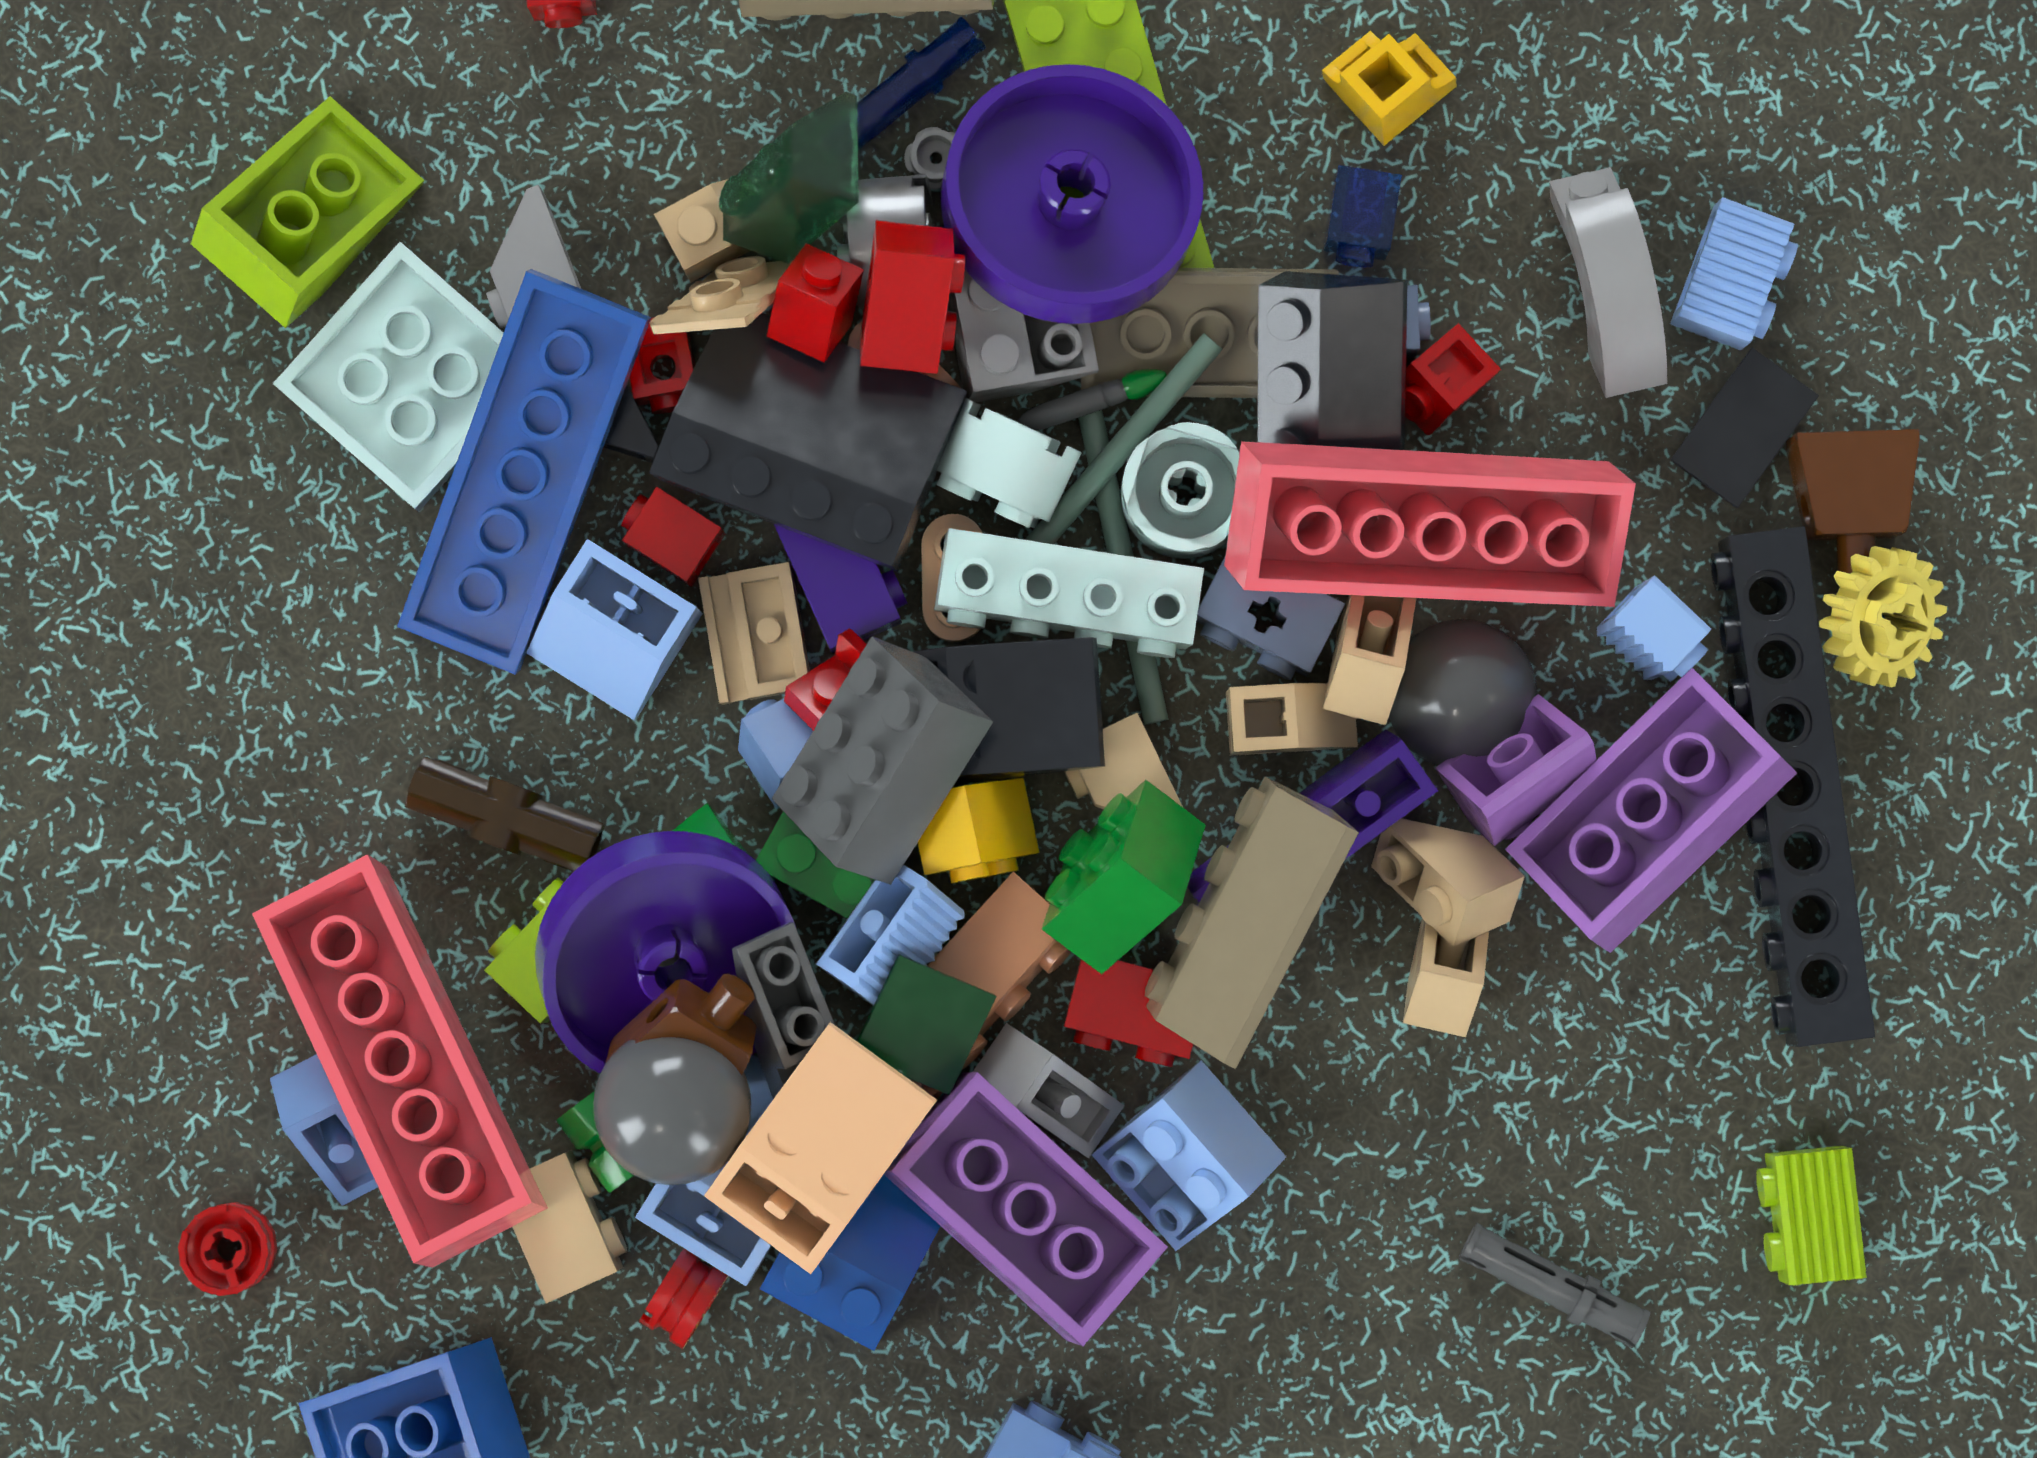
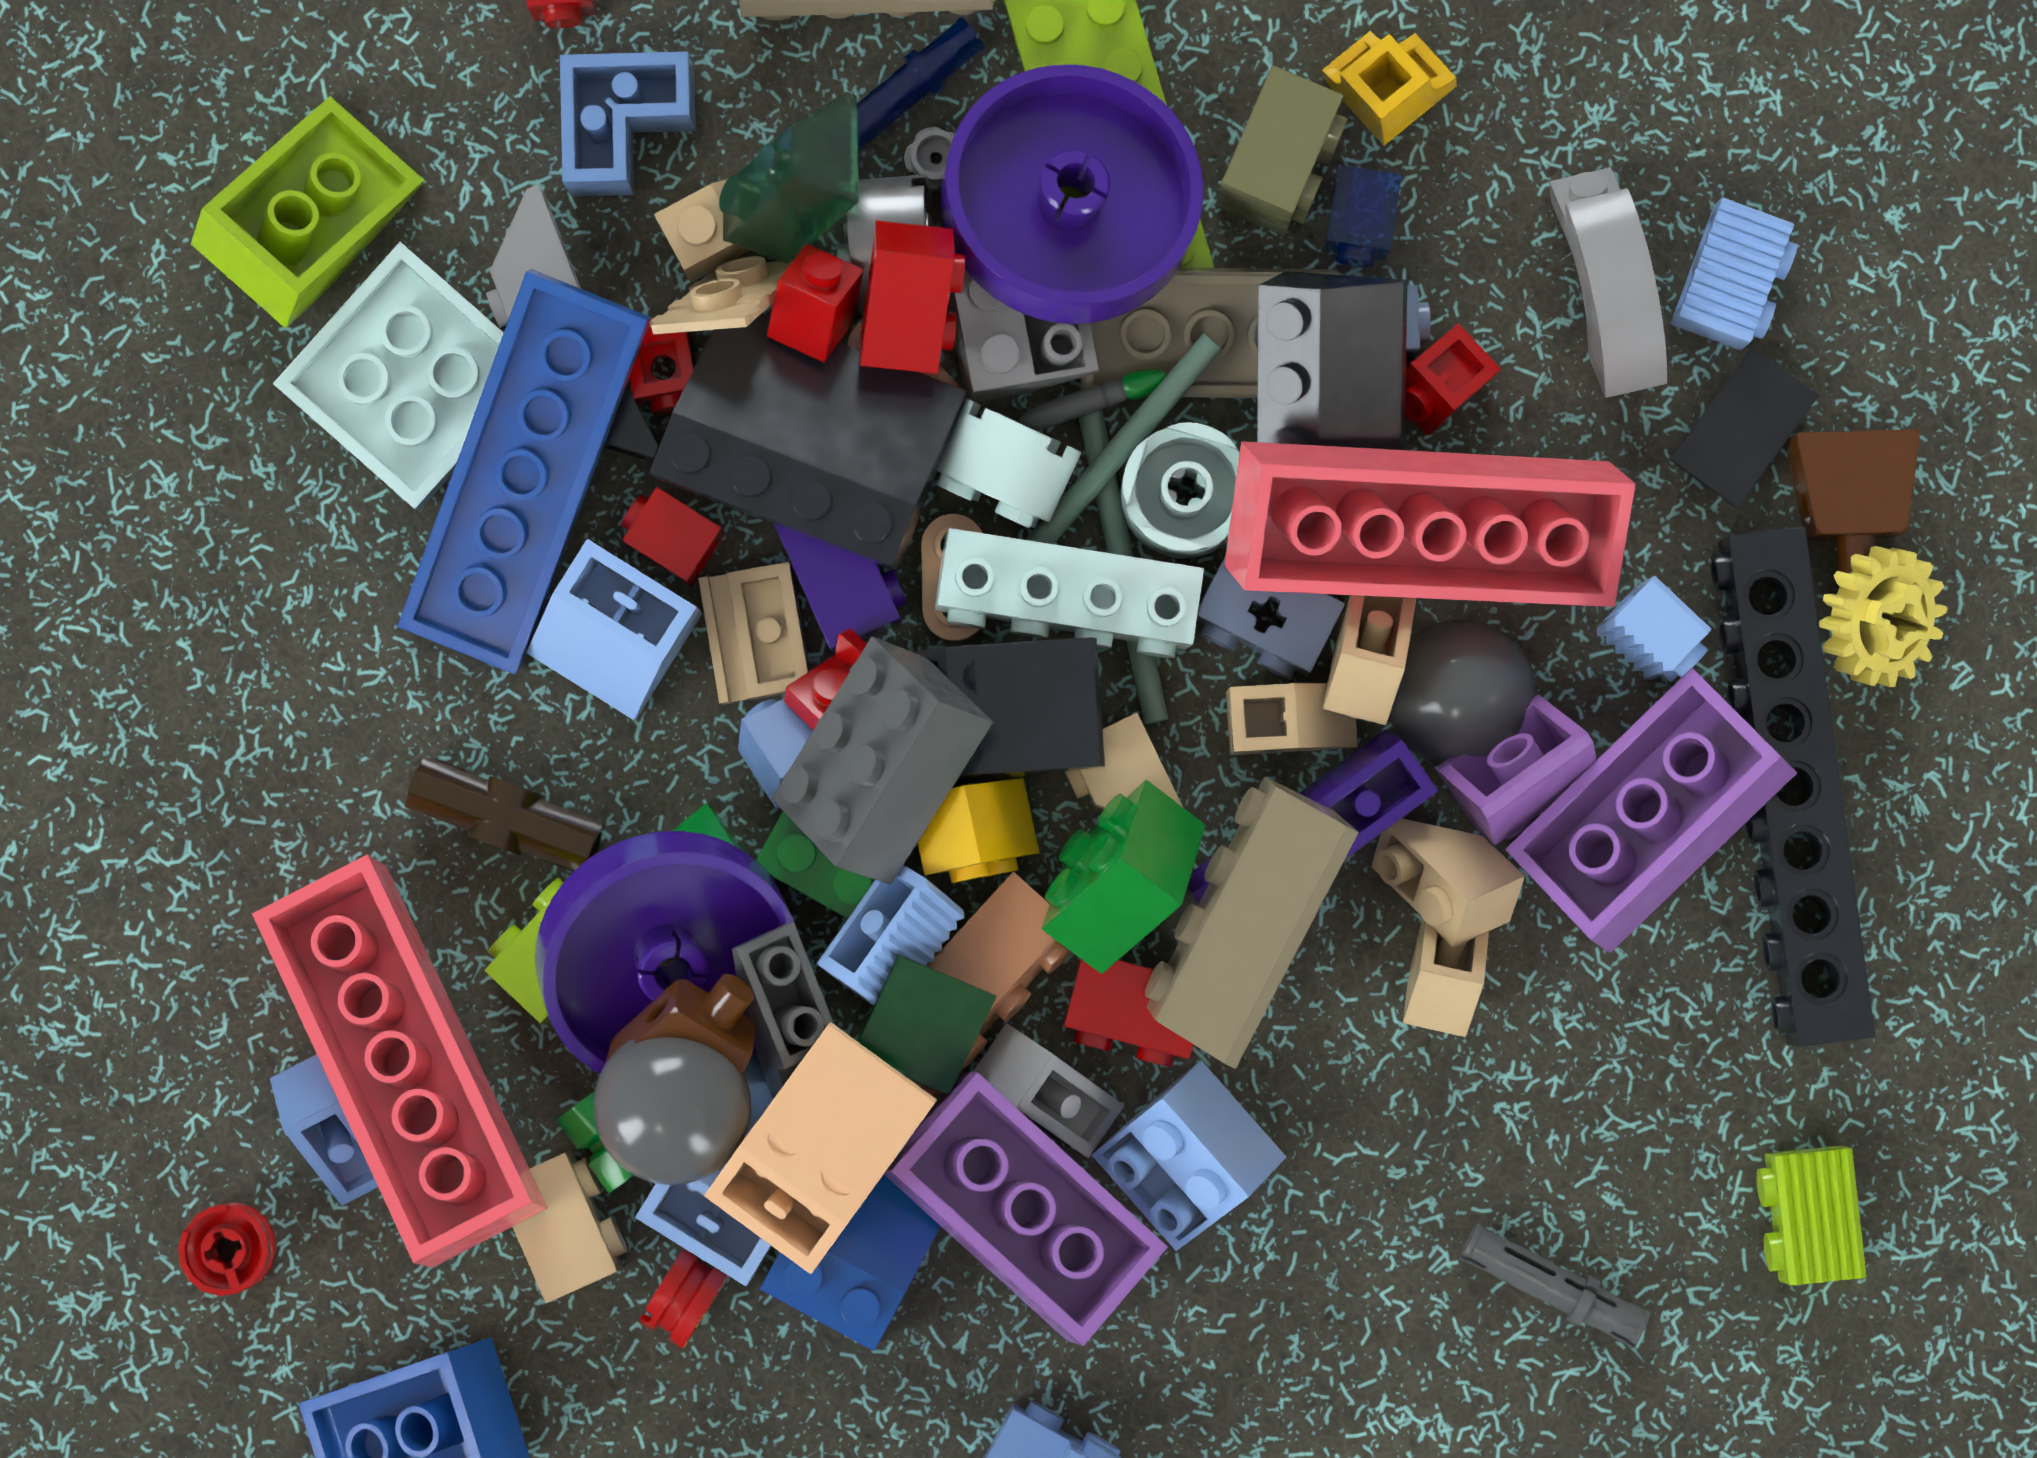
none -> medium blue brick [560,51,696,197]
none -> olive brick [1215,65,1348,236]

